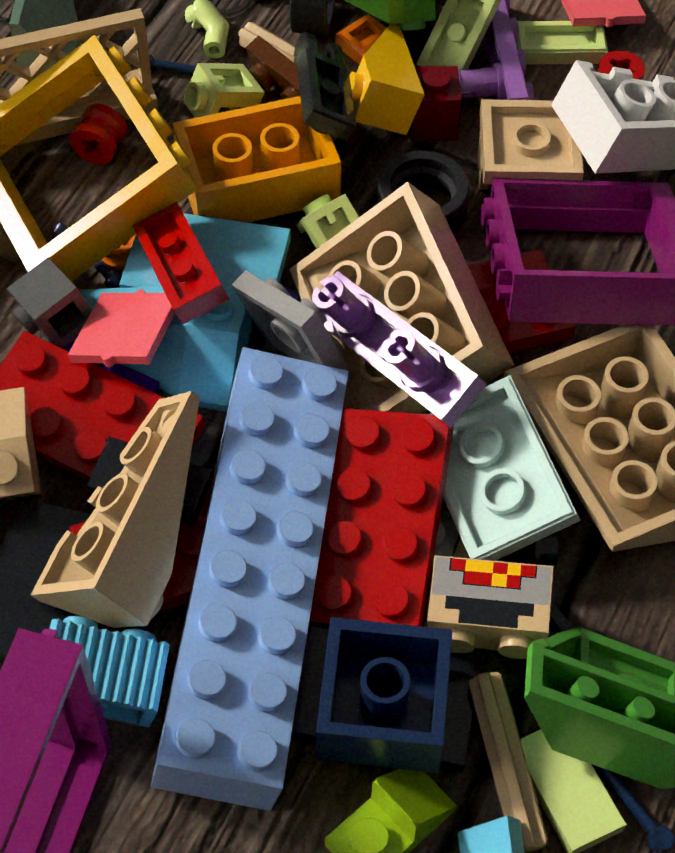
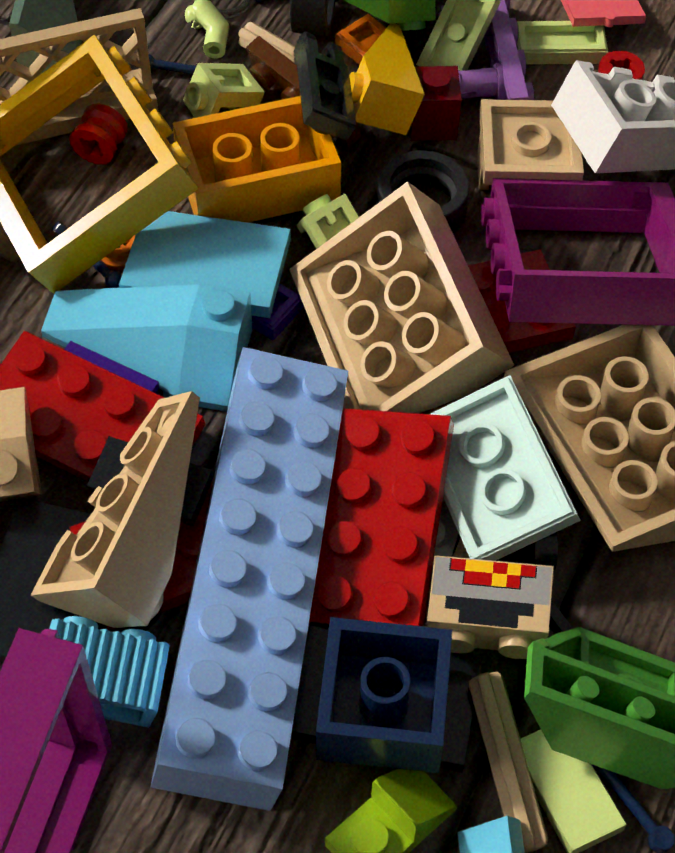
dark grey brick [6,257,92,348] -> none
coral piece [68,289,175,367] -> none
red plate [132,202,229,325] -> none
light grey plate [231,270,353,382] -> none
medium lavender plate [312,271,487,428] -> none

